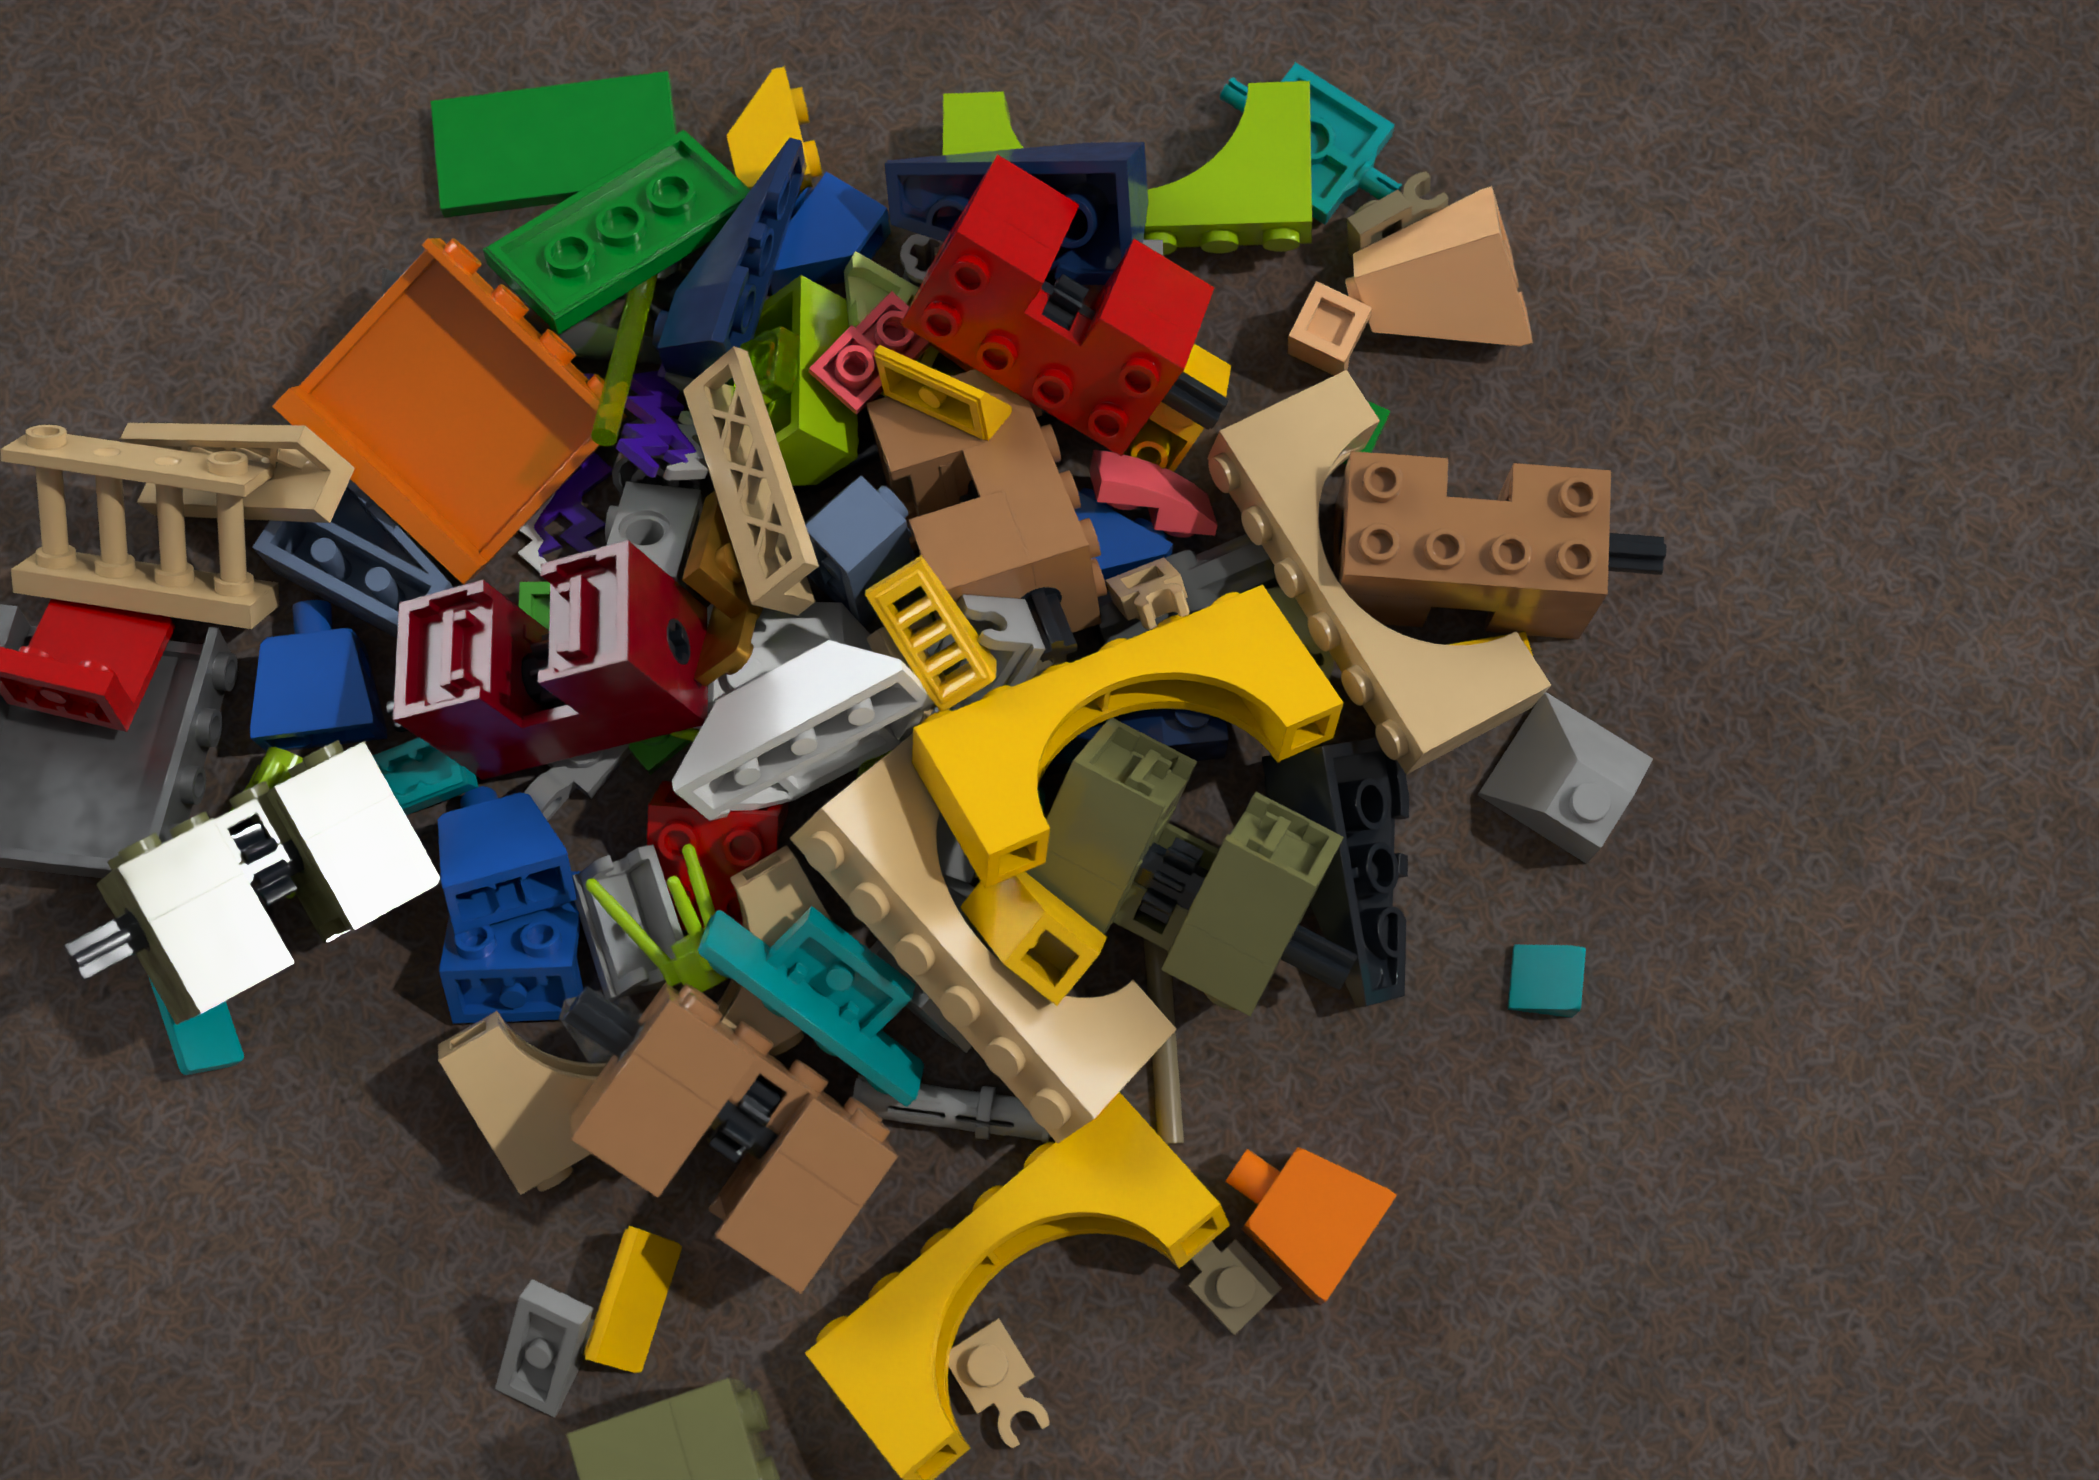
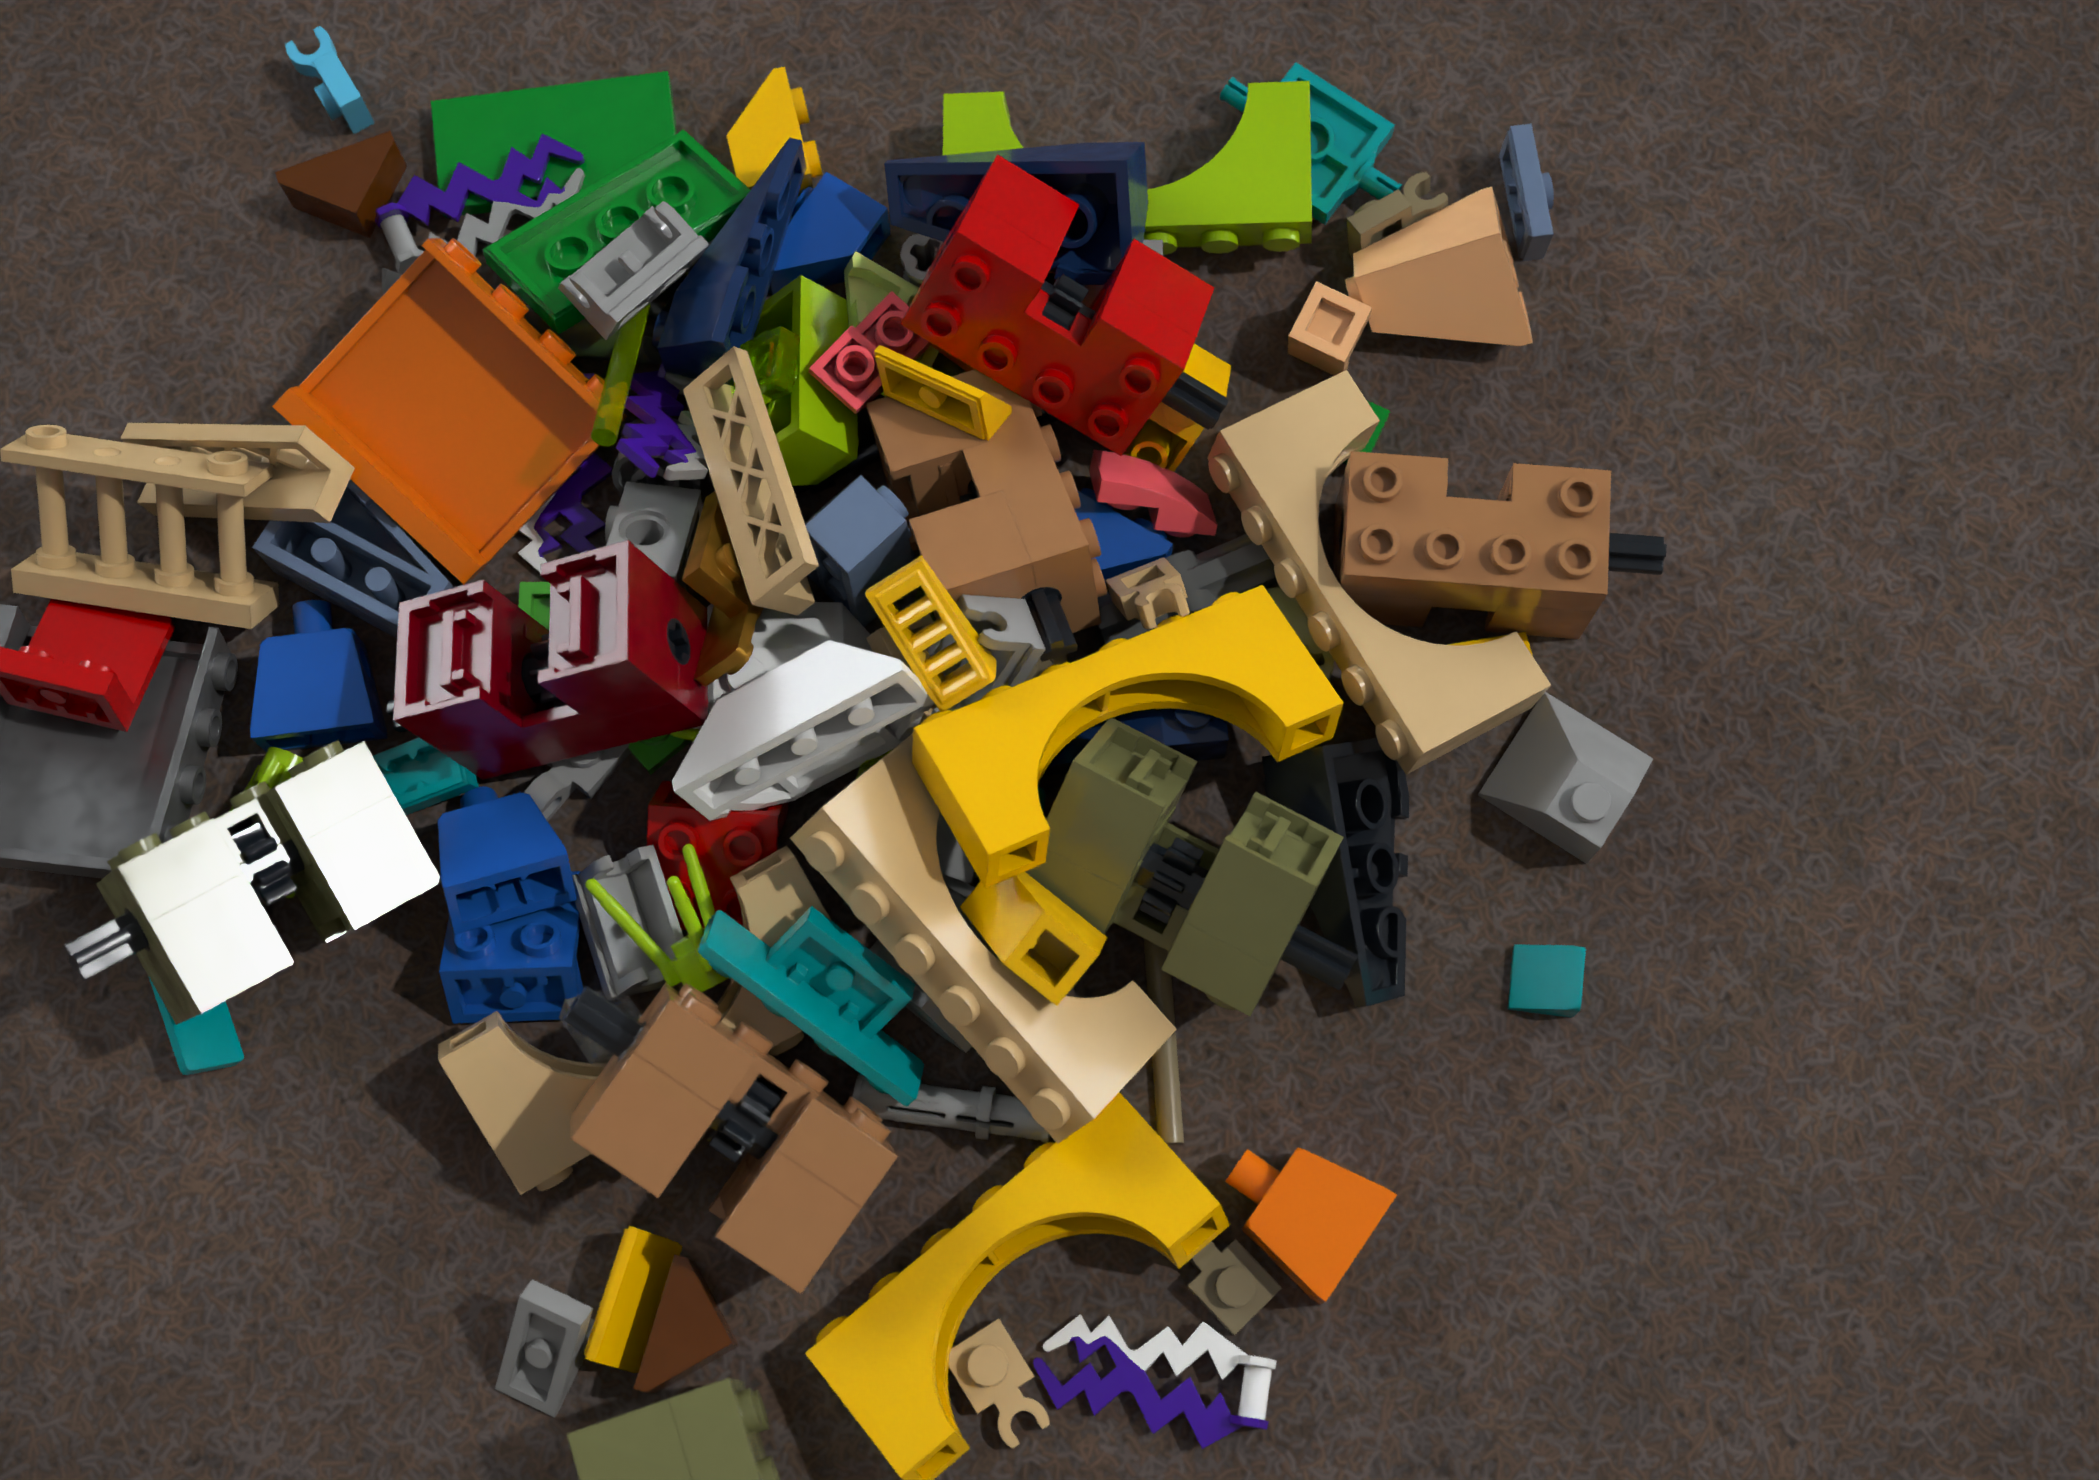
none -> reddish brown slope [275,131,407,238]
none -> medium azure plate [285,26,375,134]
none -> dark purple piece [375,133,585,274]
none -> light grey hinge [558,201,709,340]
none -> reddish brown slope [633,1254,739,1394]
none -> piece [1033,1314,1276,1449]
none -> sand blue plate [1499,124,1554,261]

